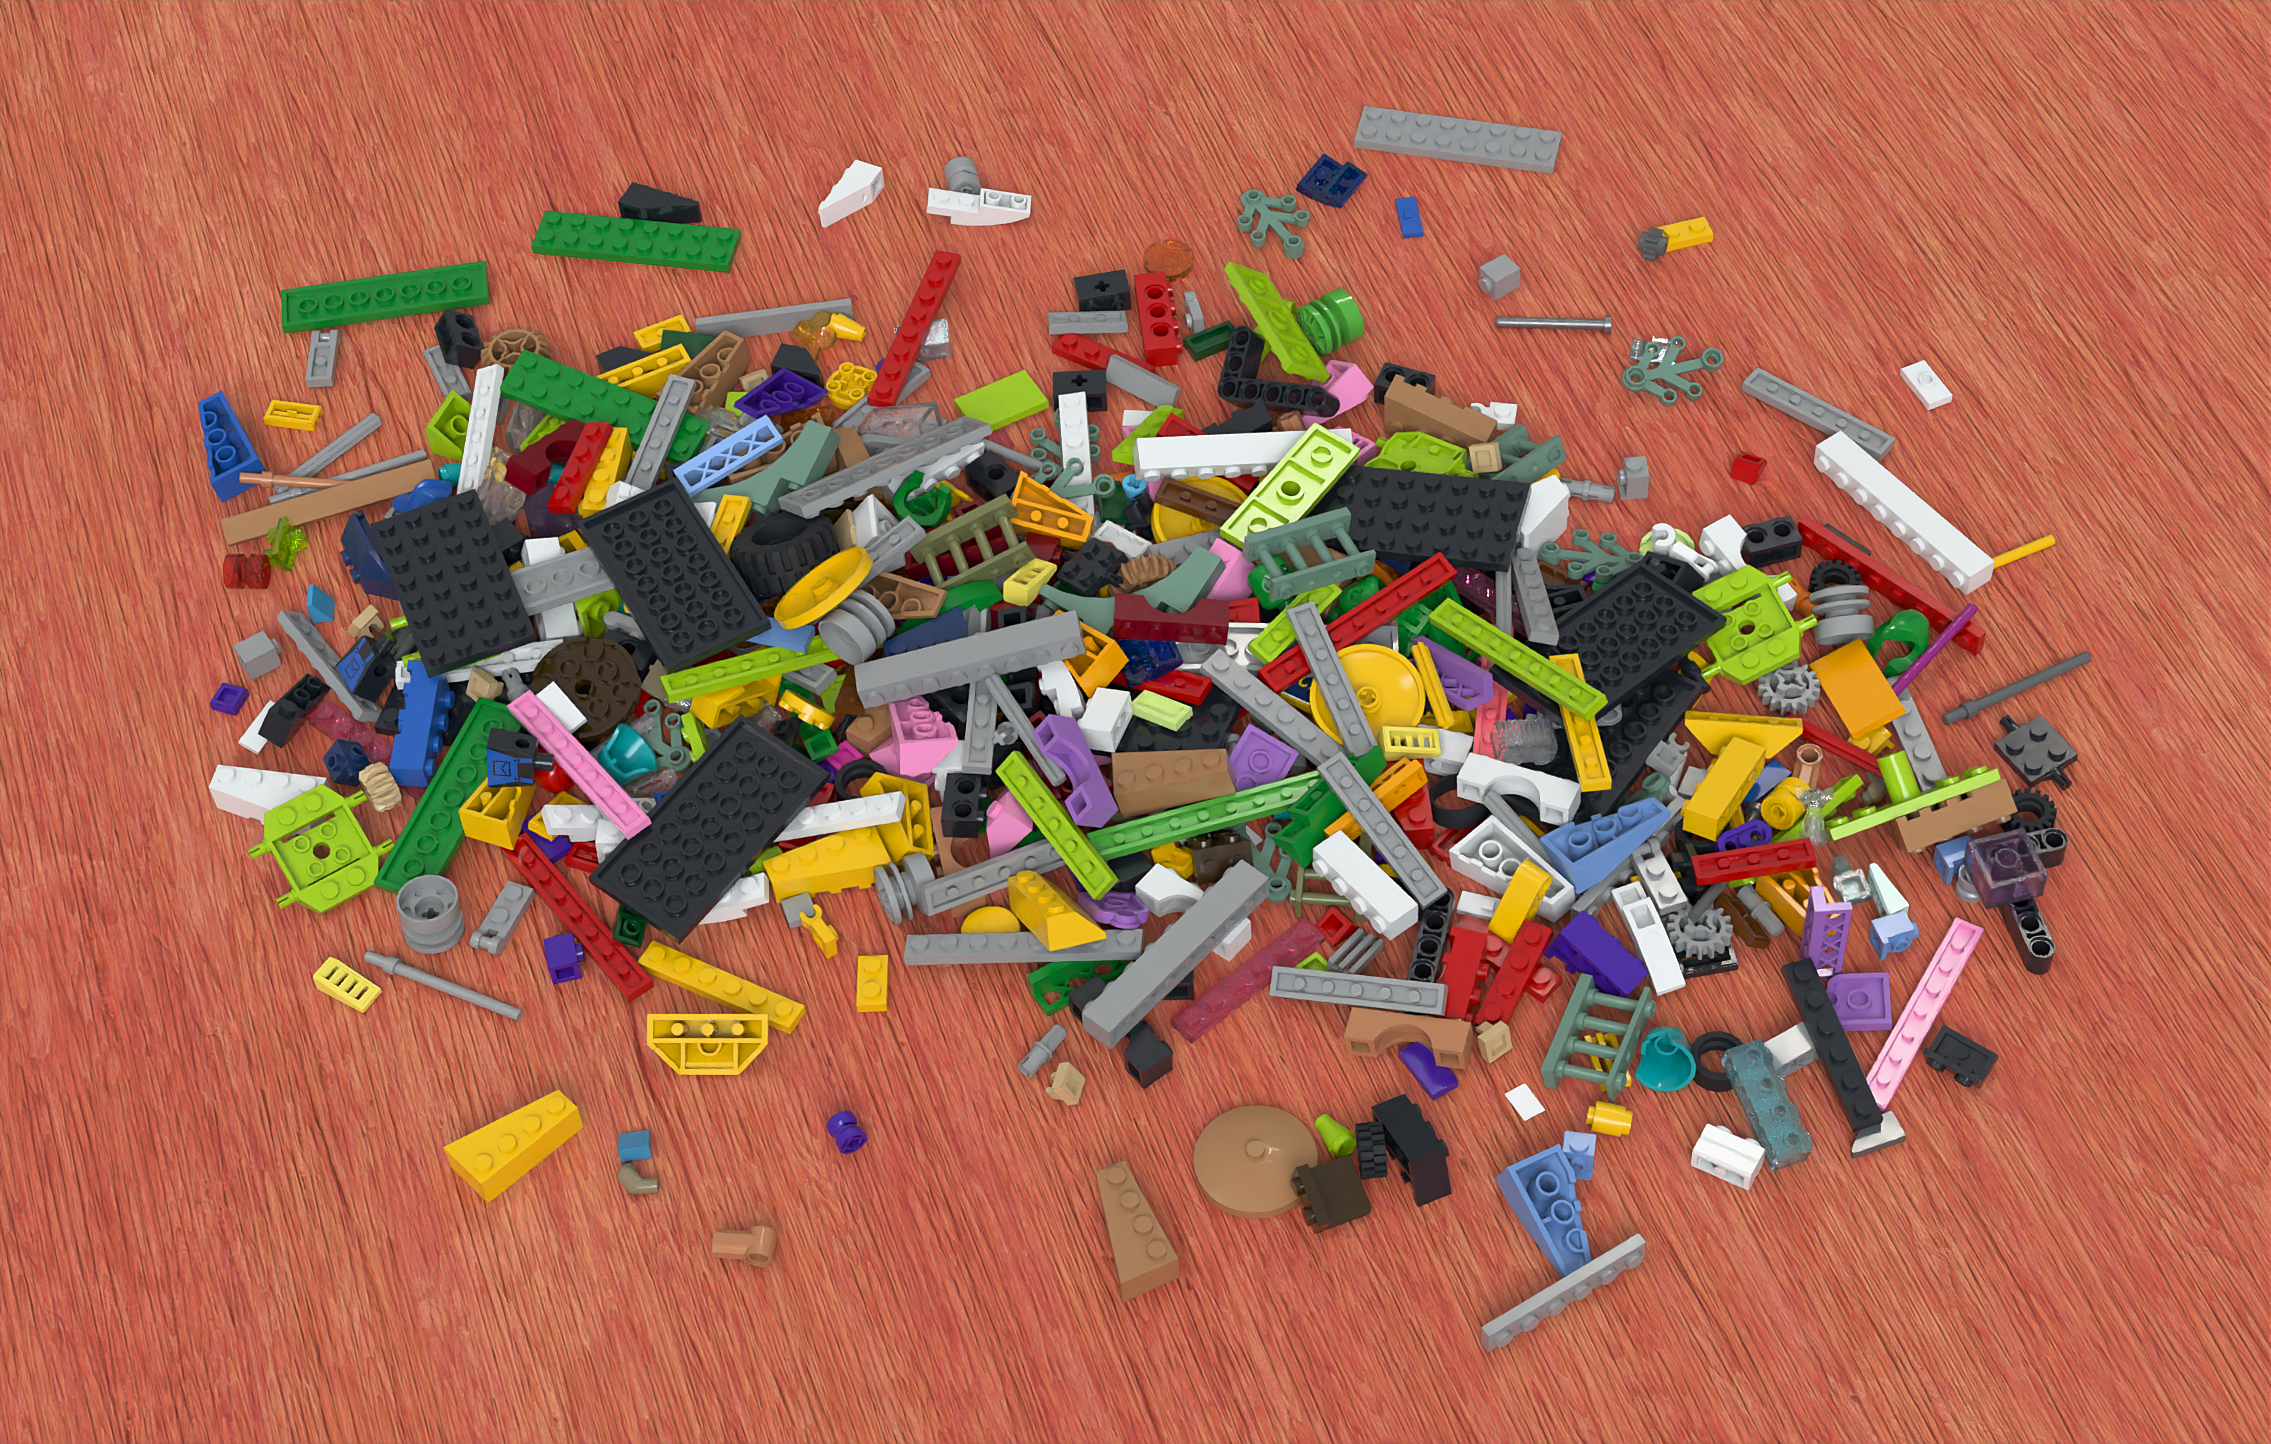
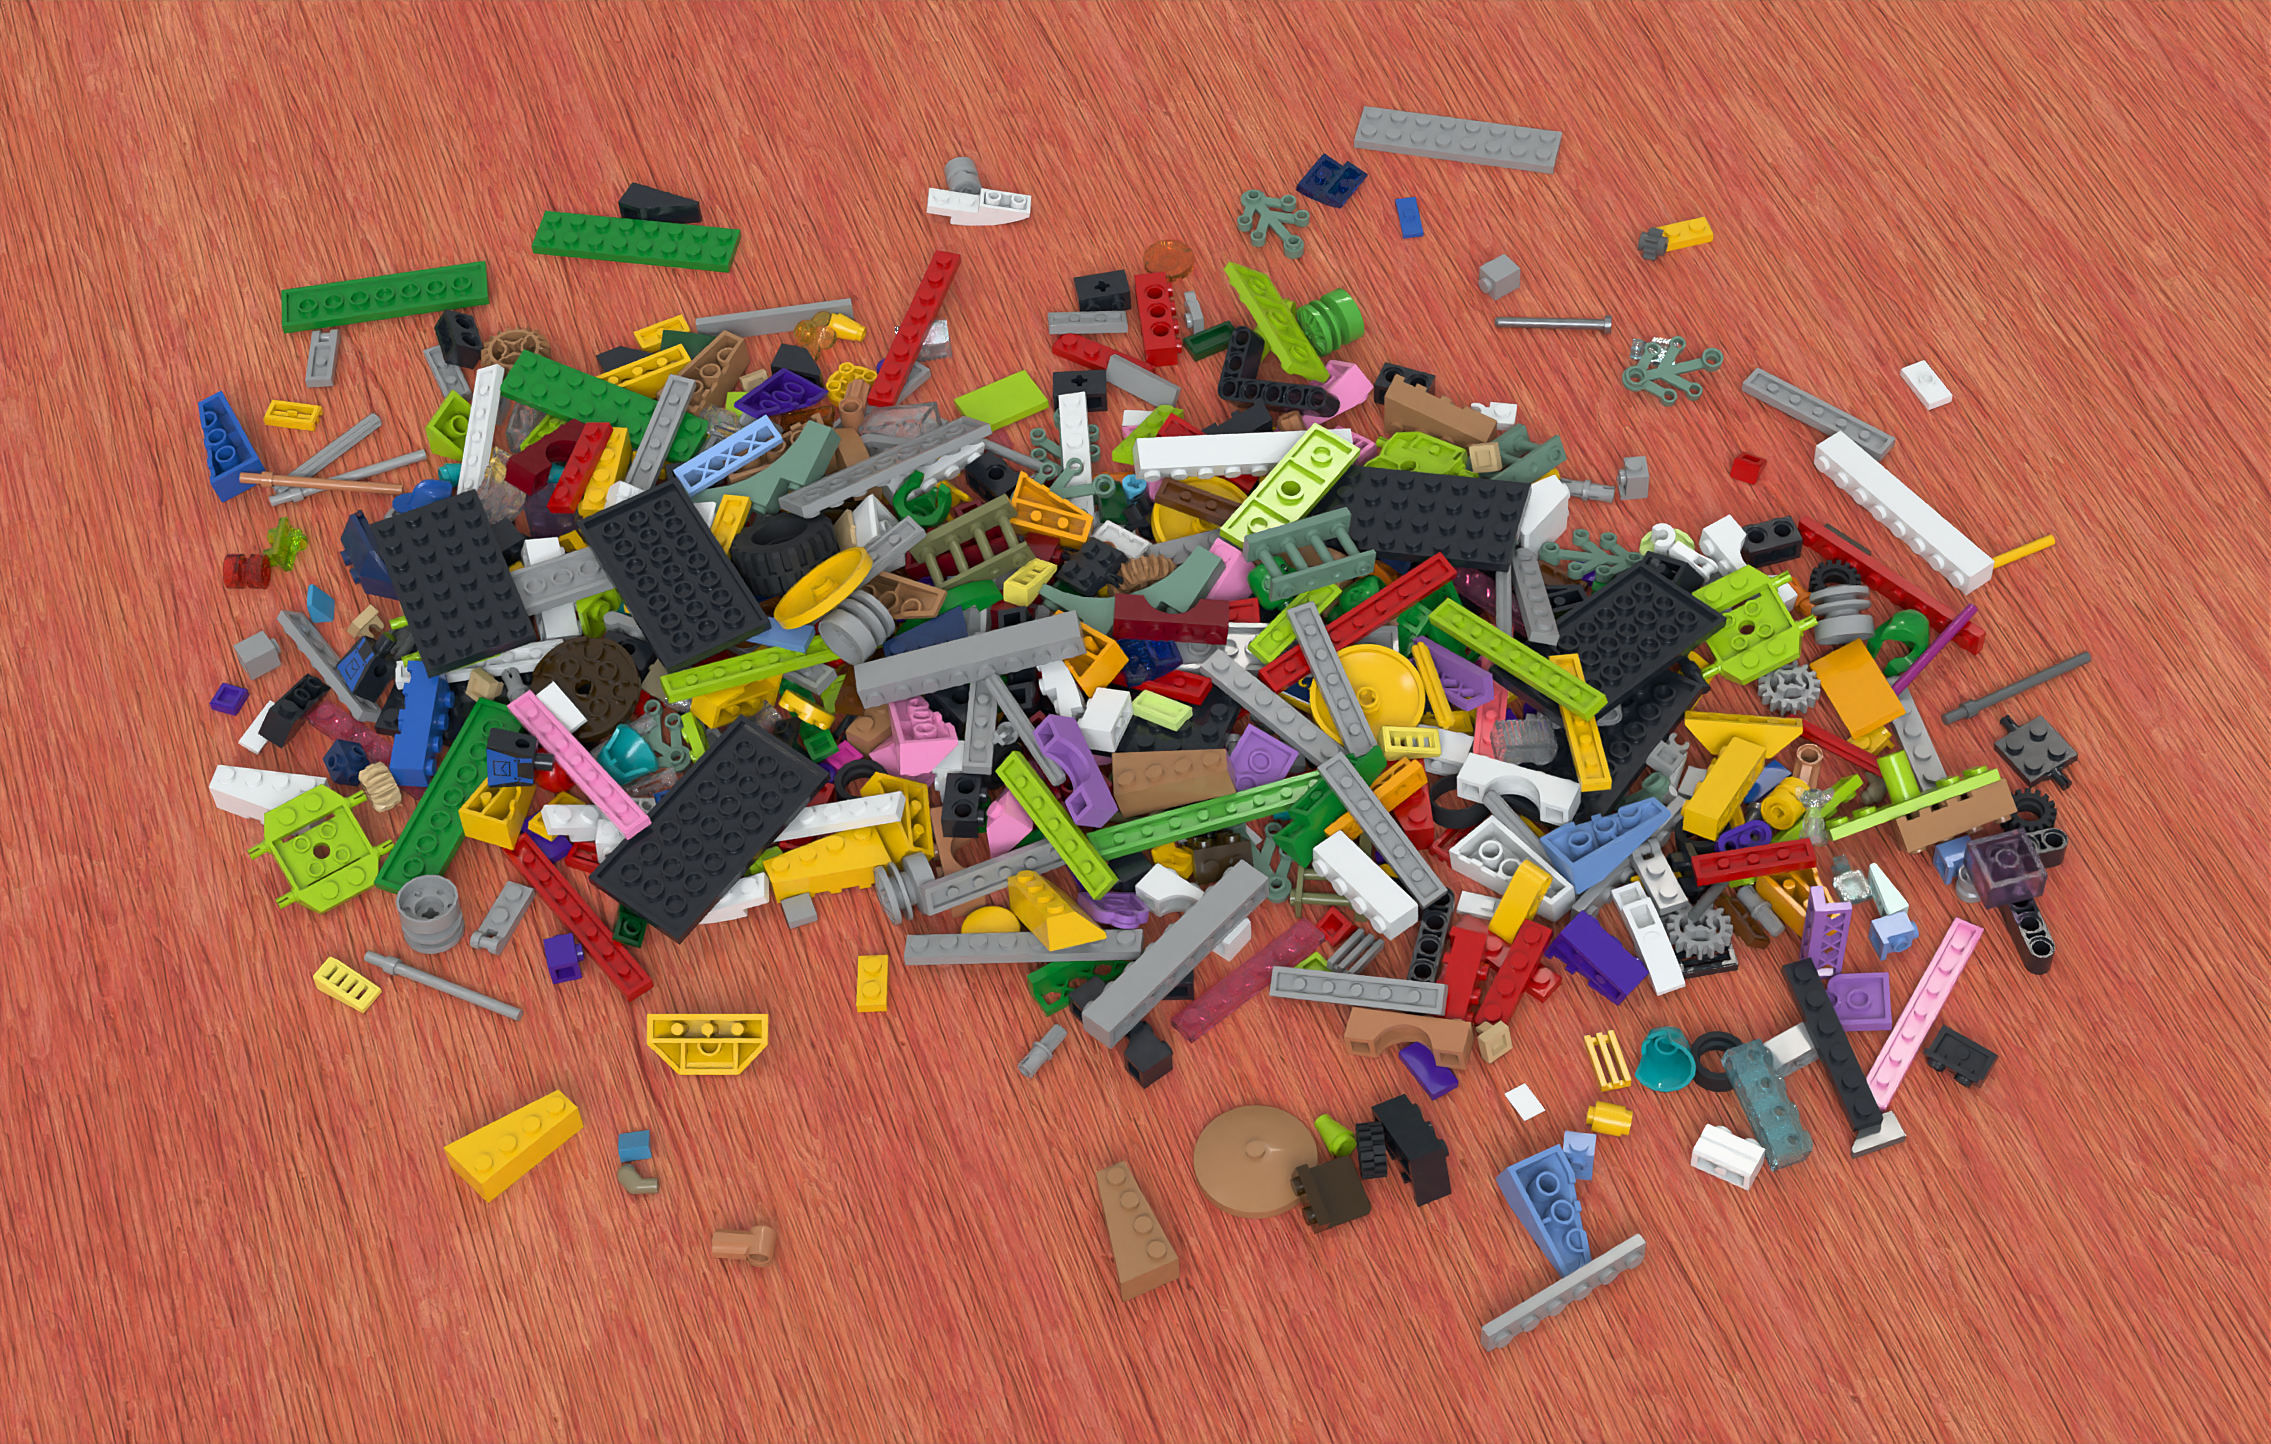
medium nougat tile [220,459,437,547] -> none
yellow plate [637,940,806,1035] -> none
yellow plate [799,904,839,959] -> none
white slope [818,160,885,228] -> none
dark purple wheel [826,1110,867,1154] -> none
tan tile [1046,1062,1086,1106] -> none
sand green fence [1541,973,1656,1103] -> none
none -> nougat piece [839,379,871,432]

